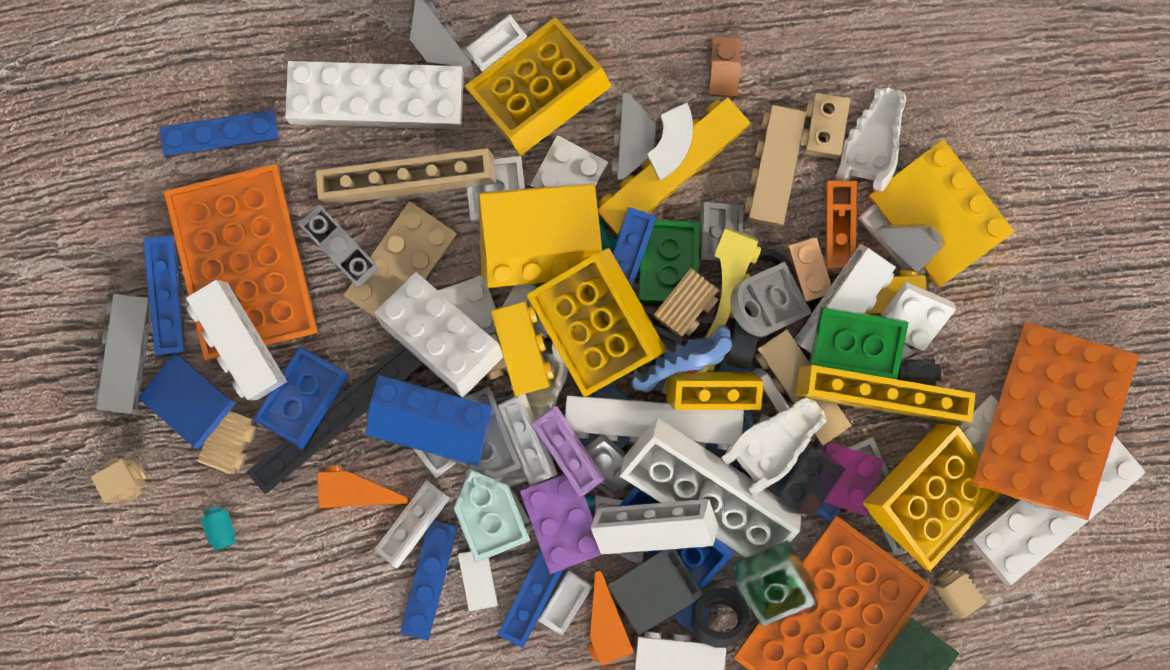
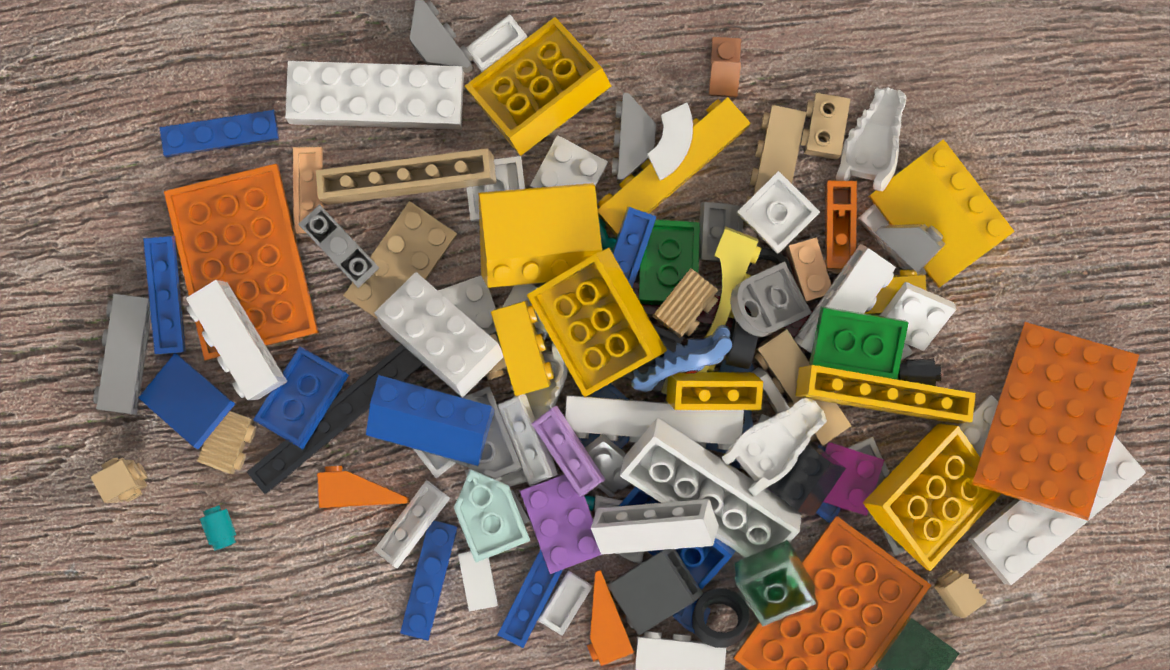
none -> light nougat tile [293,147,323,235]
none -> white plate [737,171,820,254]

